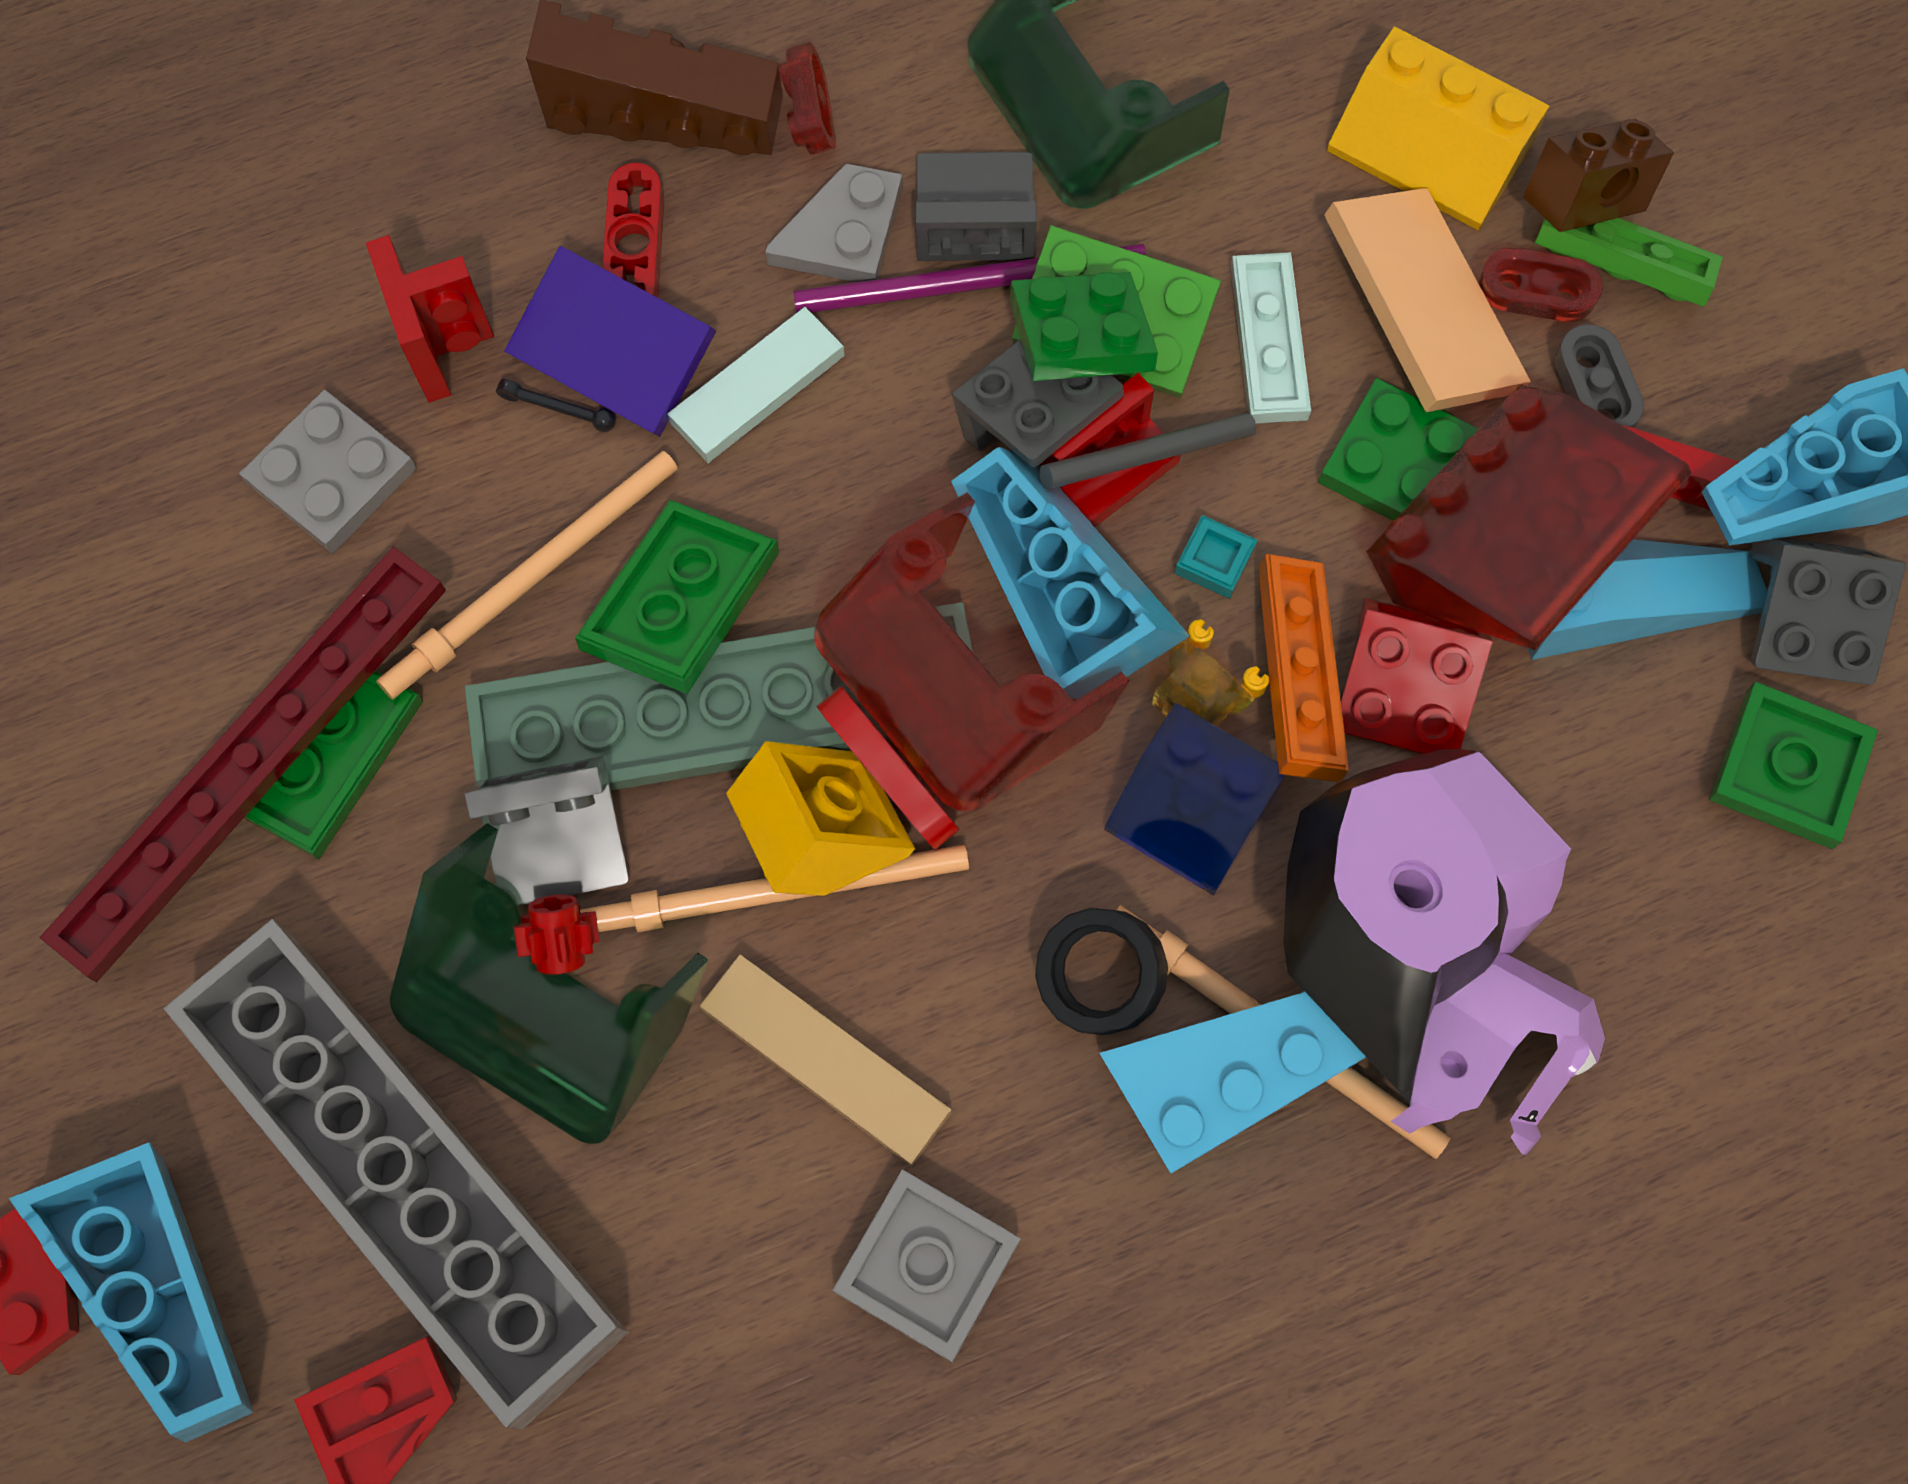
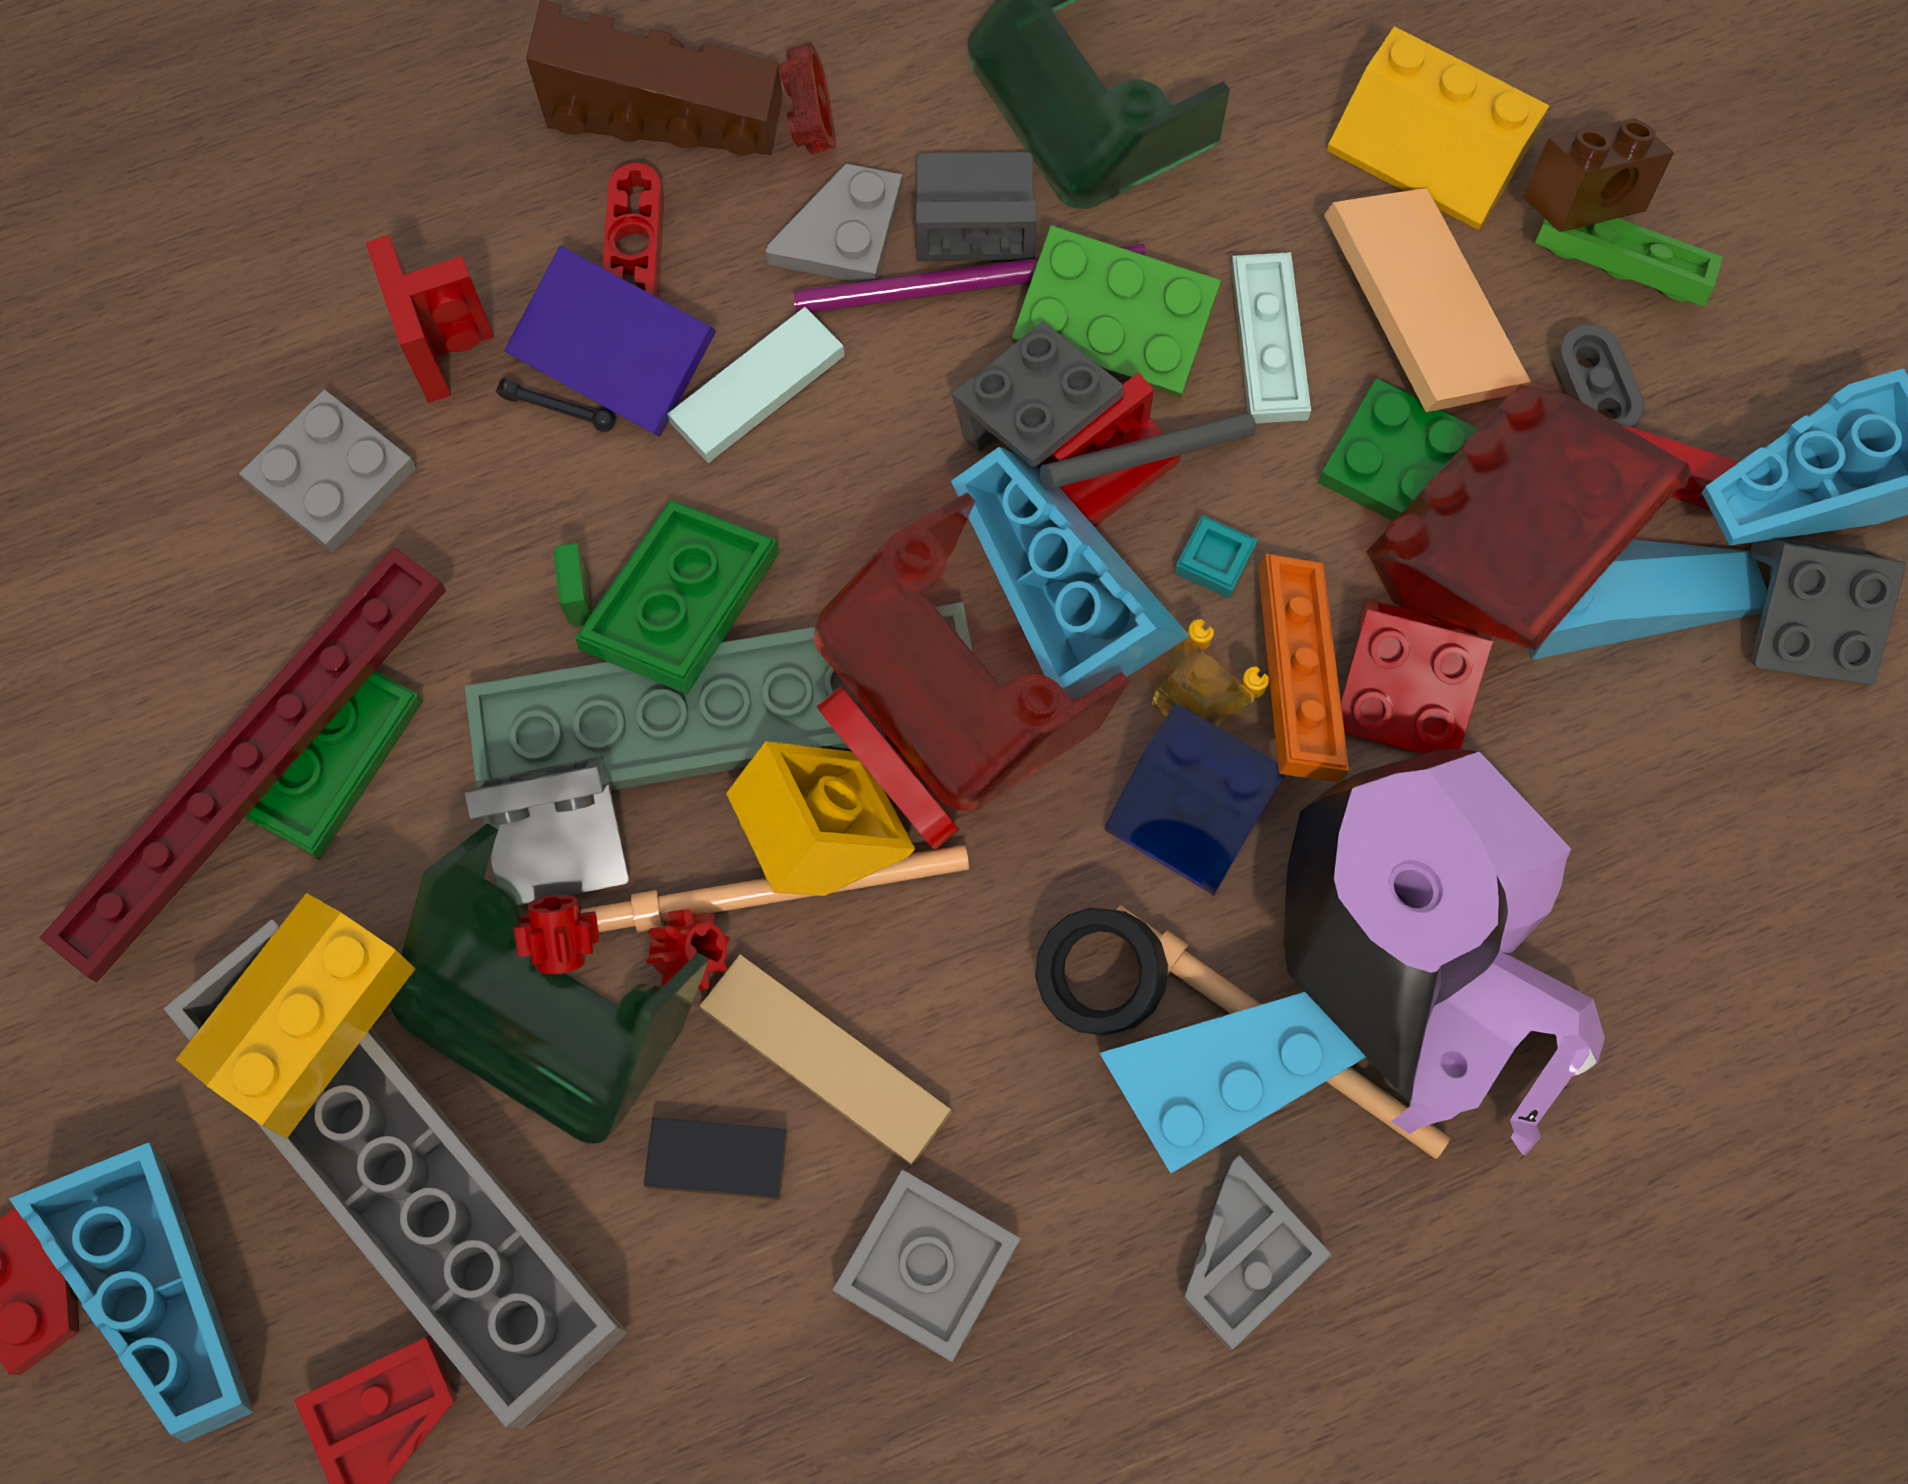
light nougat bar [376,451,678,700] -> none
green plate [1010,272,1158,381] -> none
clear red plate [1478,248,1603,322] -> none
green plate [1709,682,1878,849] -> none
none -> yellow slope [176,893,415,1139]
none -> green tile [553,543,593,627]
none -> black tile [644,1117,788,1200]
none -> red gear [646,908,730,991]
none -> light grey wing [1182,1155,1332,1351]

